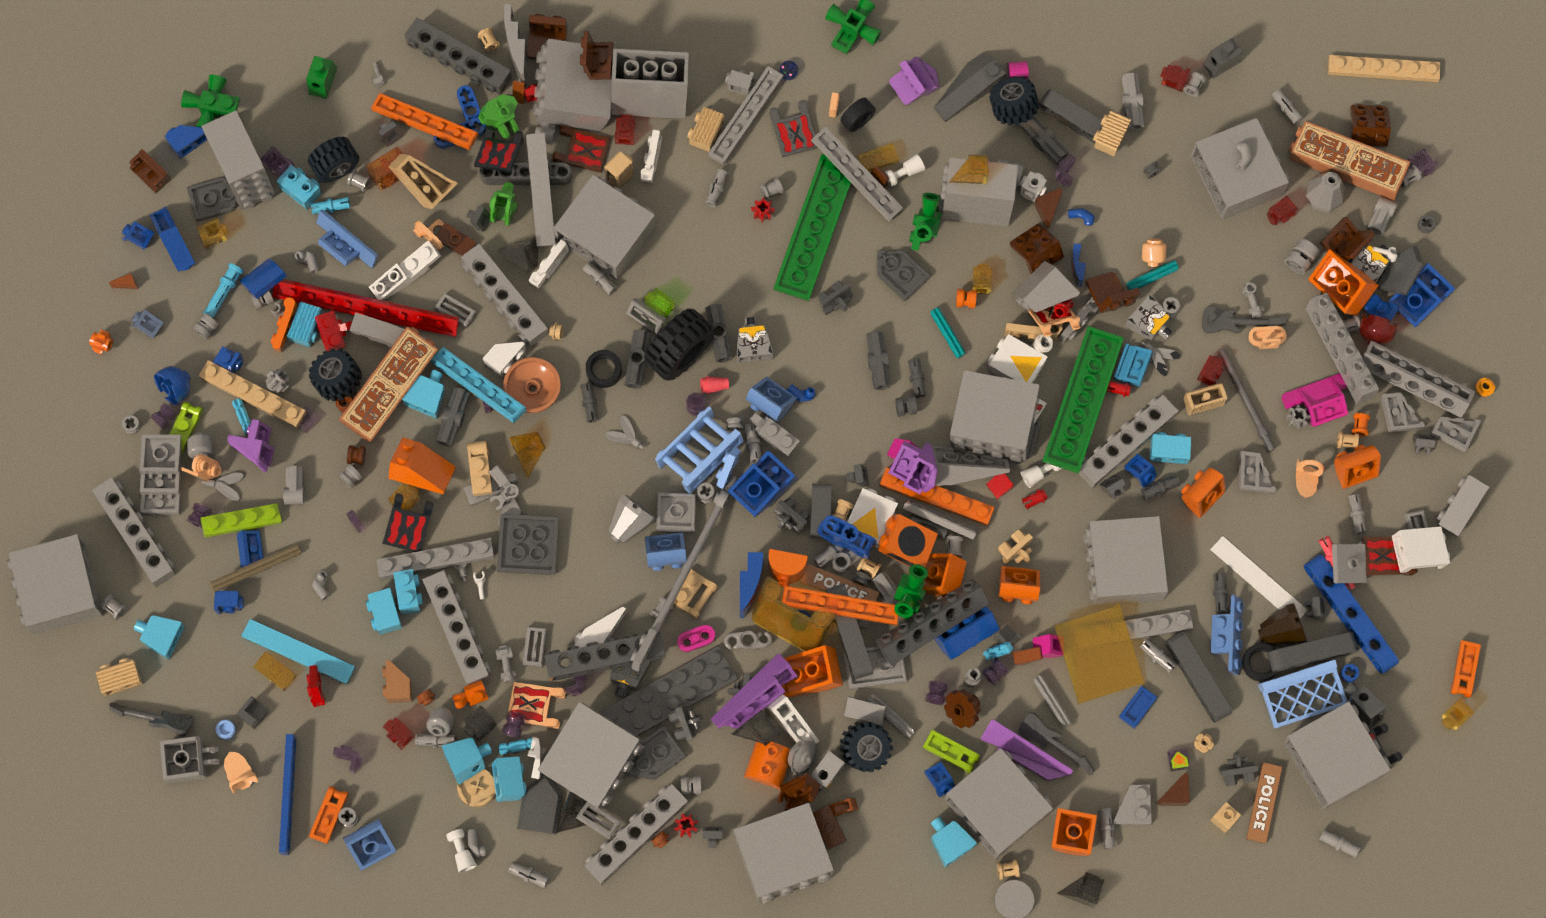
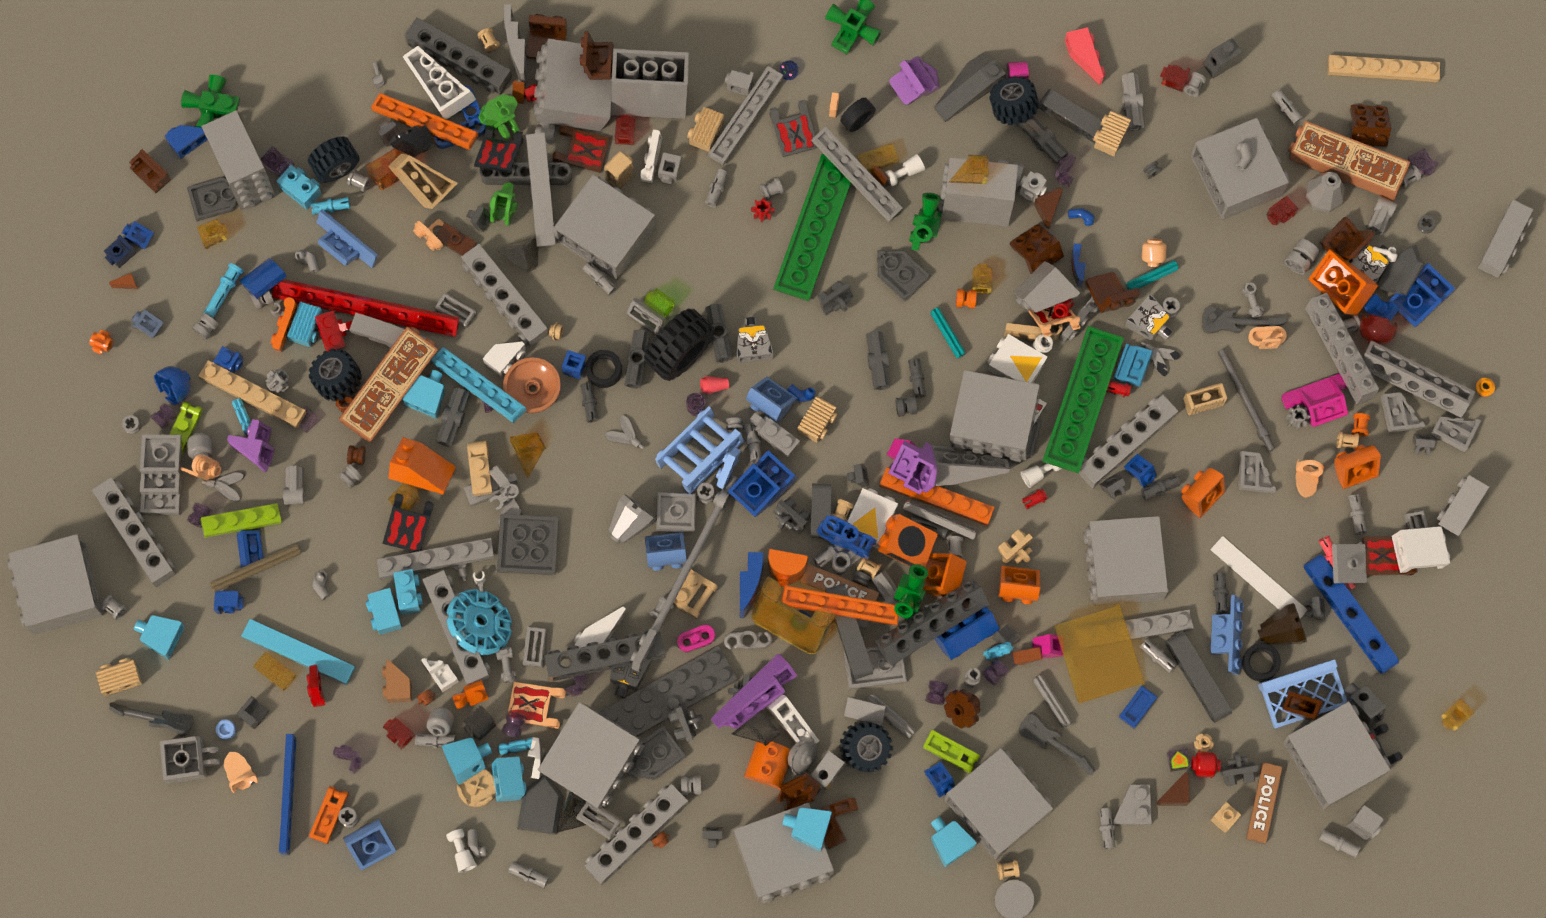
blue arch [149,207,195,272] -> none
green torso [306,56,337,99] -> none
tile [347,510,365,533] -> none
white slope [369,241,441,300] -> none
white hinge [529,240,569,288] -> none
red gear [674,813,698,838] -> none
orange slope [782,645,843,698] -> none
medium lavender wedge [981,719,1073,781] -> none
red slope [986,474,1014,499] -> none
orange brick [1051,808,1097,856] -> none
clear smoke slope [1056,872,1104,908] -> none
medium azure brick [1149,432,1191,464] -> none
clear red brick [1197,355,1224,386] -> none
dark grey beam [1267,632,1359,673] -> none
blue bush [1340,664,1359,683] -> none
orange plate [1450,640,1481,698] -> none
none -> dark blue brick [104,235,136,268]
none -> black slope [391,125,436,157]
none -> white wedge [403,46,476,120]
none -> white slope [421,658,459,692]
none -> medium azure plate [446,589,512,655]
none -> blue brick [562,350,586,380]
none -> light grey brick [658,152,682,184]
none -> medium azure torso [782,808,832,851]
none -> tan brick [797,396,838,443]
none -> coral slope [1065,27,1105,85]
none -> red head [1191,751,1221,778]
none -> reddish brown slope [1283,691,1323,721]
none -> light grey brick [1346,805,1384,841]
none -> light grey brick [1477,200,1533,278]

